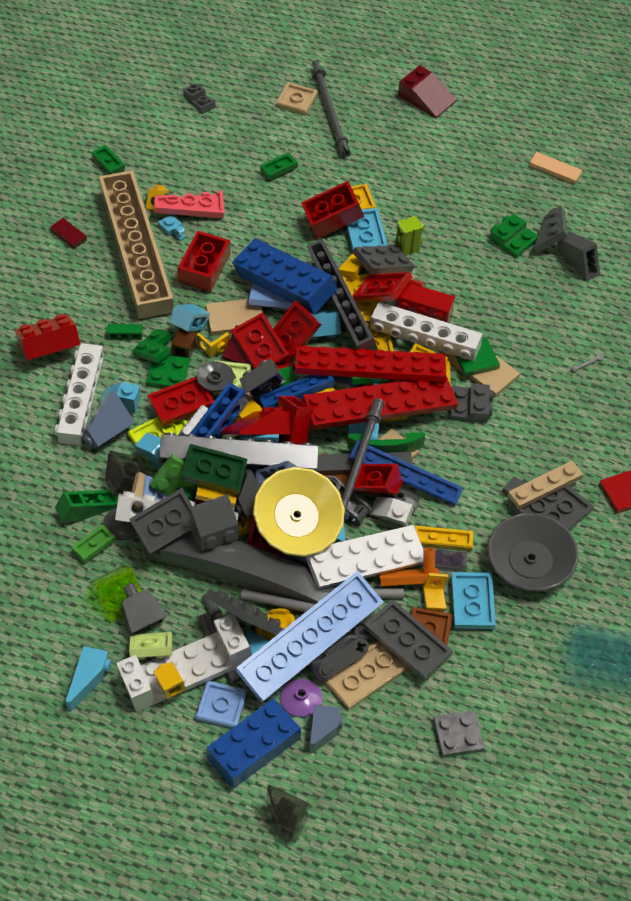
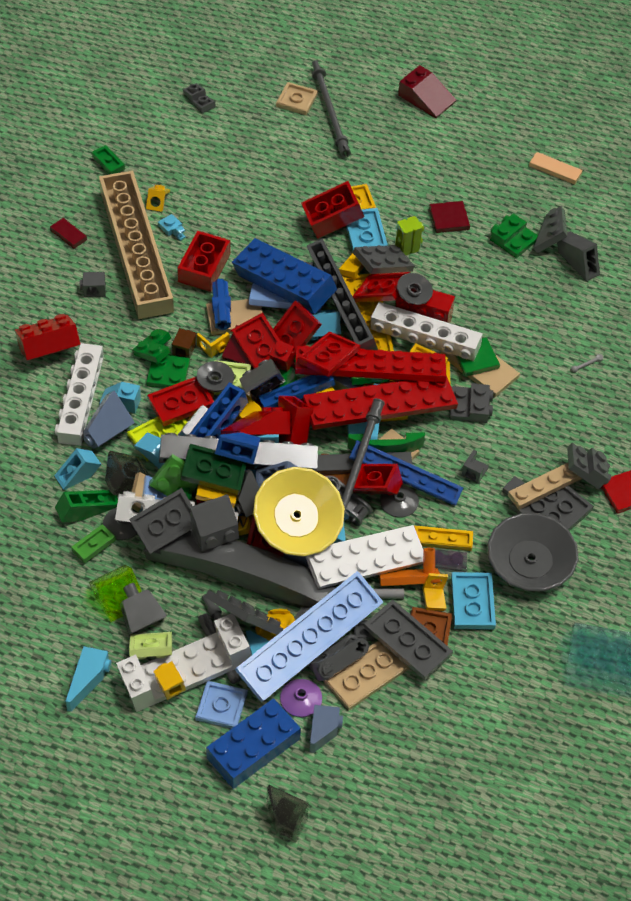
green piece [107,324,143,340] -> none
coral wing [154,191,224,218] -> none
medium azure brick [170,304,211,332] -> none
light grey piece [241,589,315,612] -> none
green plate [260,152,298,180] -> none
white slope [370,497,413,527] -> none
flat silver plate [433,710,485,758] -> none
none -> medium azure slope [54,448,101,490]
none -> dark grey brick [79,272,106,297]
none -> blue piece [212,279,231,331]
none -> blue slope [215,432,260,464]
none -> red brick [269,340,296,372]
none -> red tile [297,331,360,377]
none -> dark grey dish [397,273,433,305]
none -> dark red tile [429,201,470,233]
none -> dark grey panel [462,450,489,484]
none -> dark grey plate [567,443,611,489]

